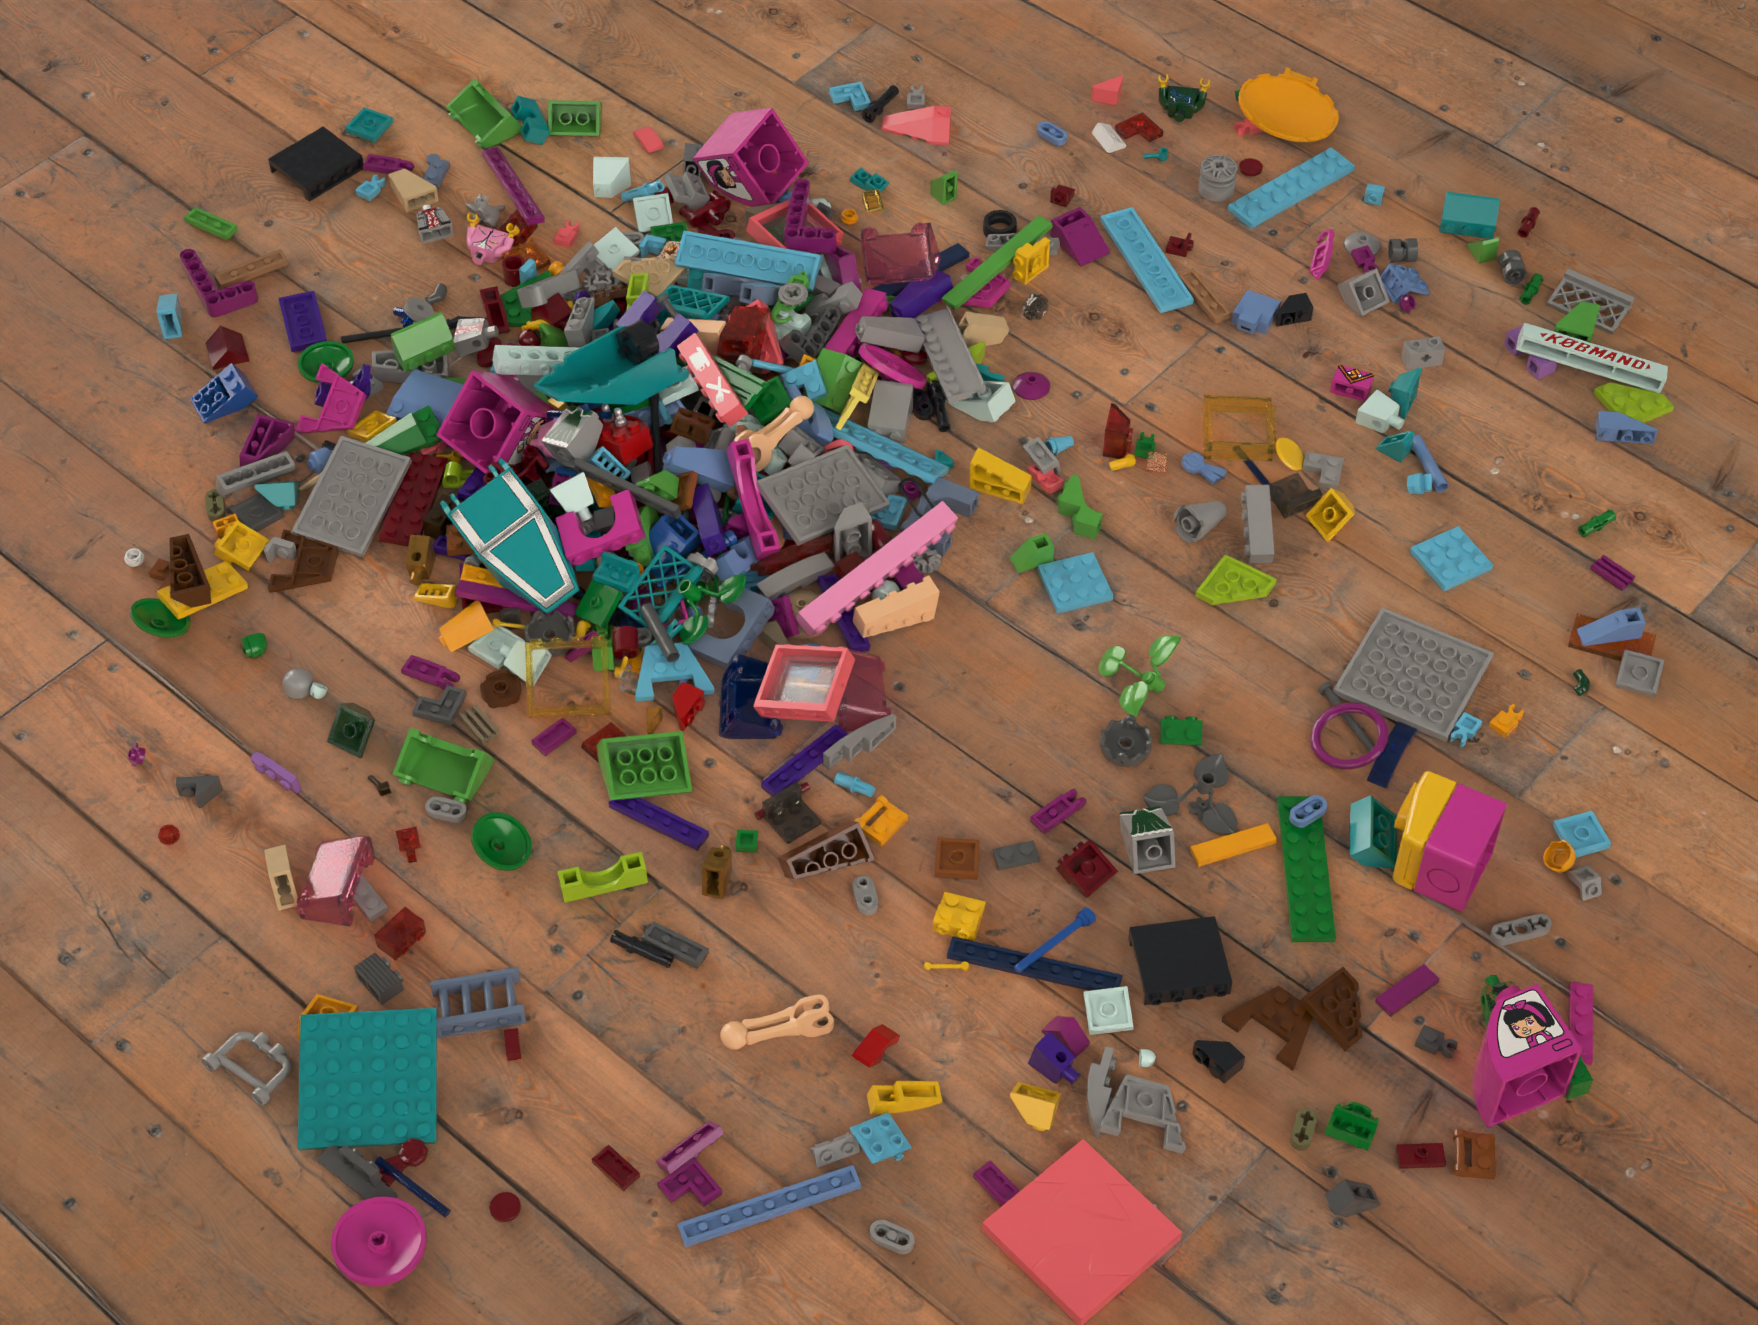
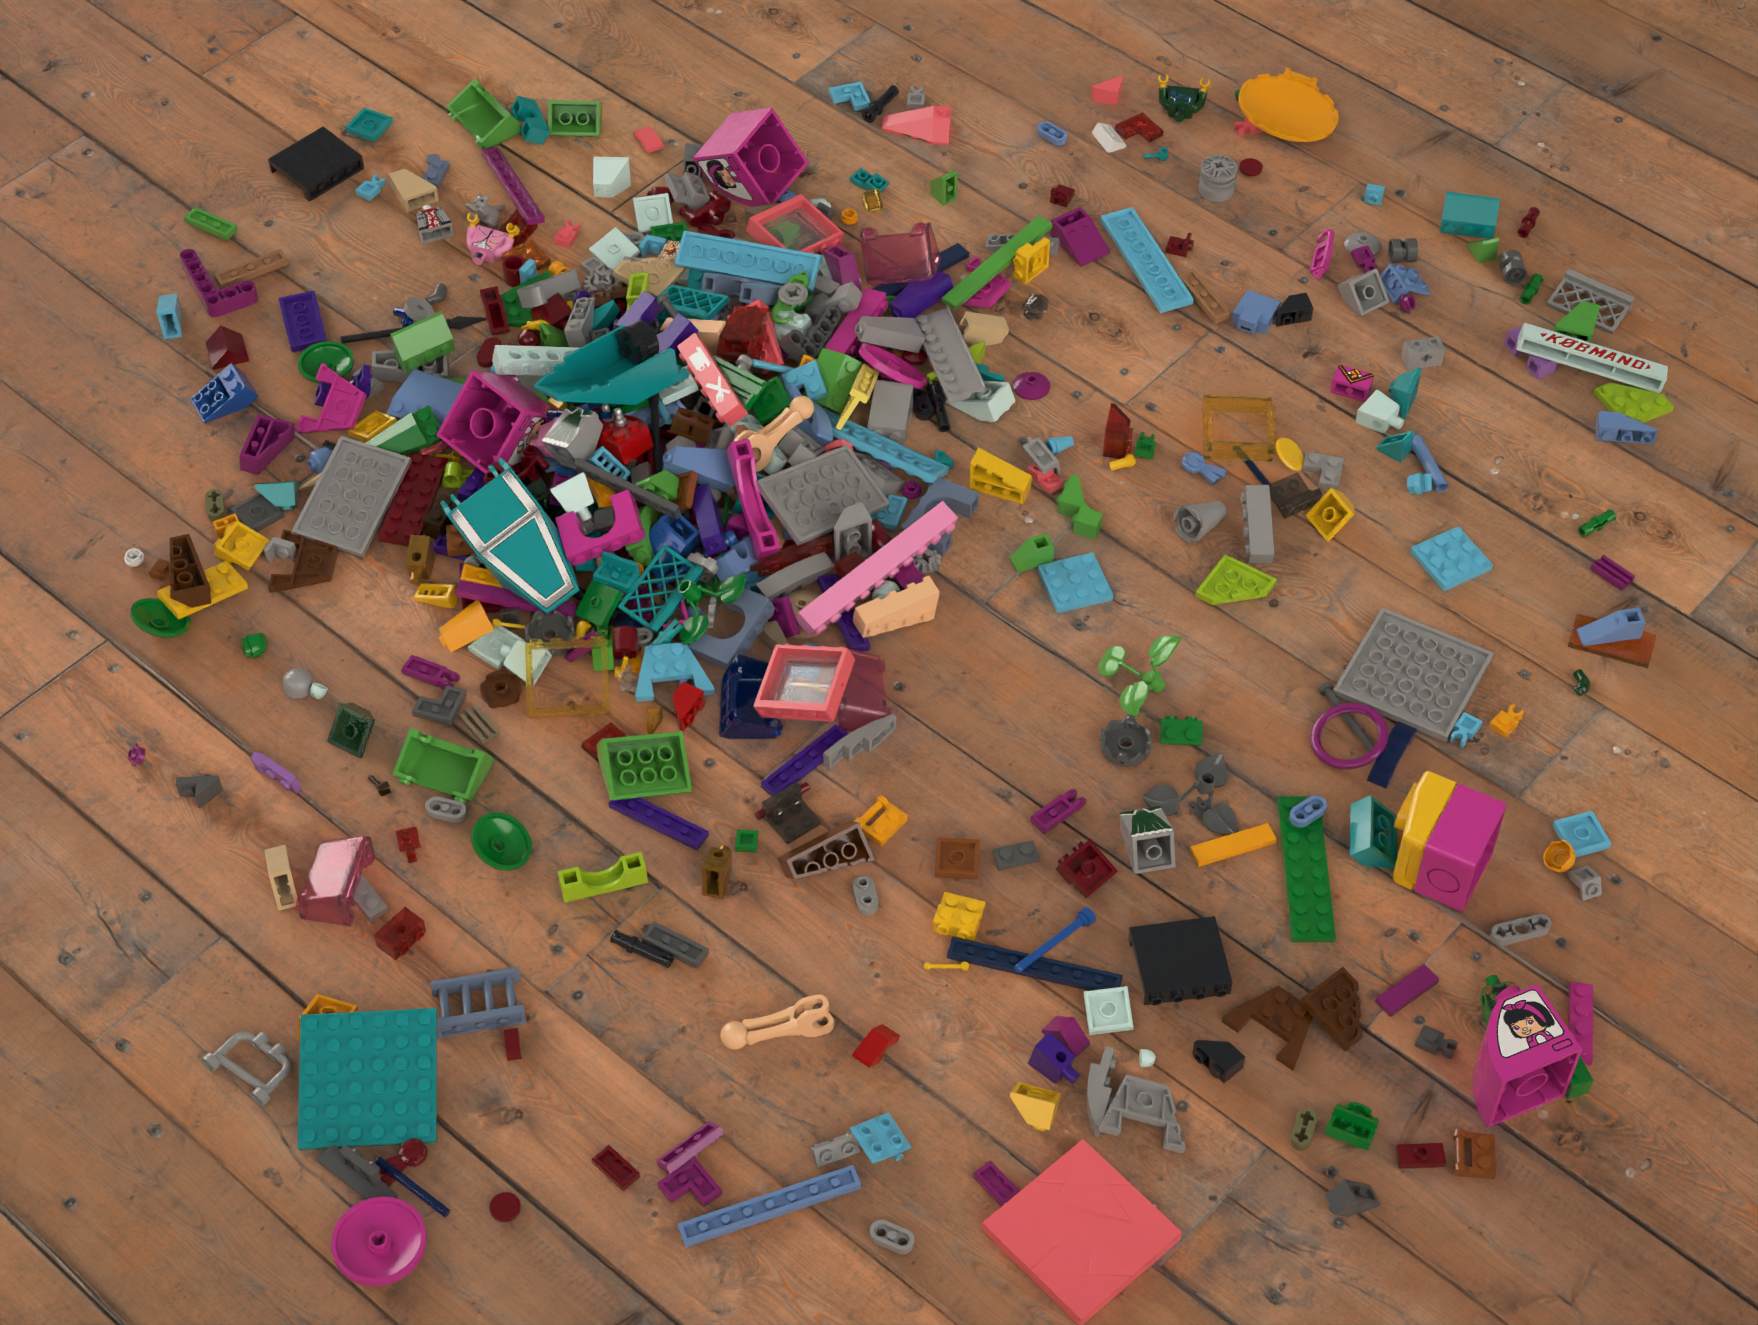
clear red plate [158,825,180,845] -> none
light grey brick [215,451,295,496] -> none
dark grey brick [354,953,404,1005] -> none
magenta hinge [363,154,415,174] -> none
light grey torso [454,318,499,356] -> none
magenta plate [531,718,577,756] -> none
light grey hinge [560,241,599,275] -> none
medium azure pin [621,180,664,203] -> none
dark grey piece [640,603,680,662] -> none
magenta beam [784,179,837,253] -> none
medium azure axle [834,771,876,797] -> none
yellow slope [867,1081,942,1115] -> none
black piece [898,478,934,517] -> none
black tyre [983,210,1017,237] -> none
clear orange tile [1147,451,1167,472] -> none
medium azure plate [1227,147,1355,229] -> none
light grey tile [1615,649,1665,698] -> none

